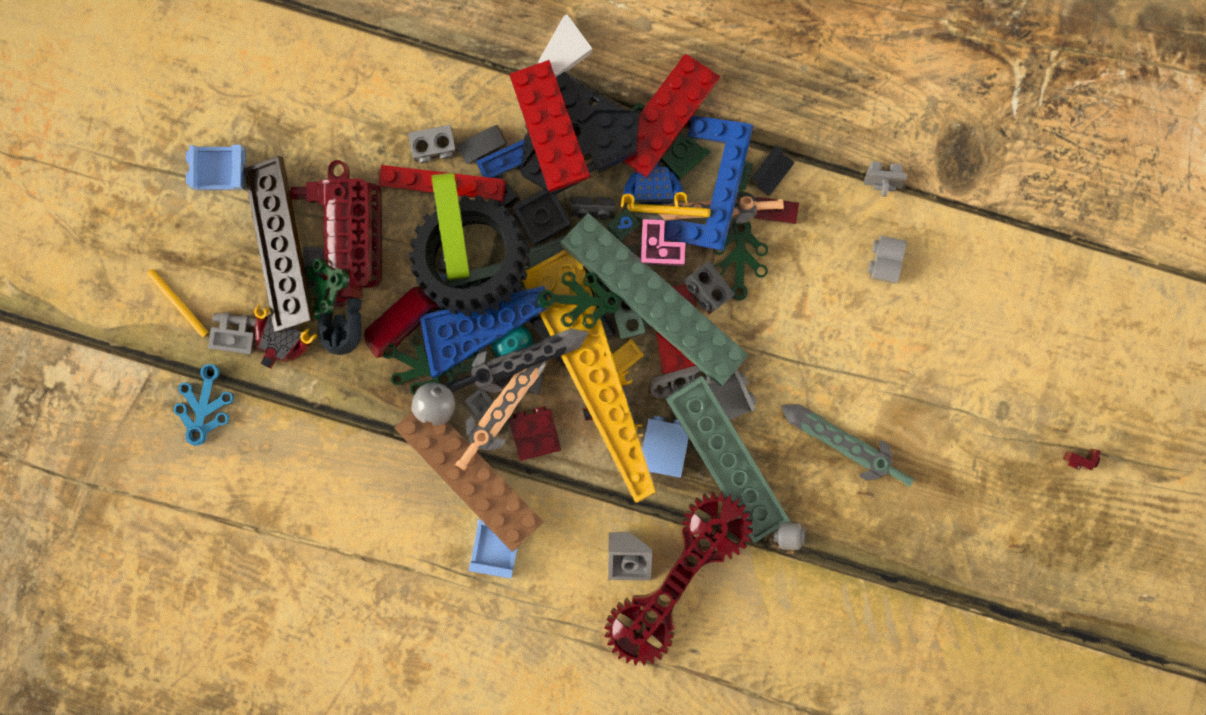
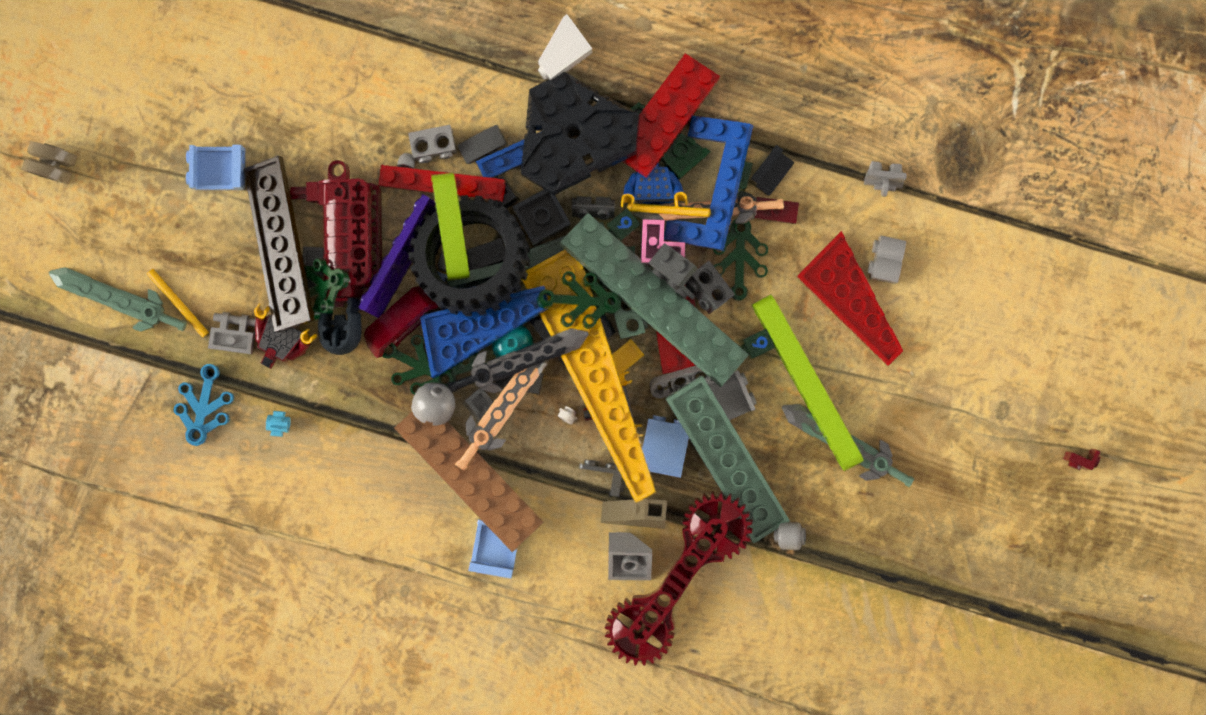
red plate [509,60,590,192] -> none
dark red plate [509,406,561,461] -> none
none -> dark tan wheel [21,141,77,184]
none -> sand green sword [49,267,187,332]
none -> medium azure gear [266,411,291,437]
none -> dark purple plate [358,194,436,318]
none -> light grey hinge [397,153,415,169]
none -> black brick [466,238,506,271]
none -> white plate [558,406,578,425]
none -> dark grey bracket [579,459,625,497]
none -> dark tan slope [601,499,667,529]
none -> dark grey bracket [649,243,697,300]
none -> clear green brick [740,329,775,359]
none -> lime beam [752,294,864,472]
none -> red wing [796,231,903,366]

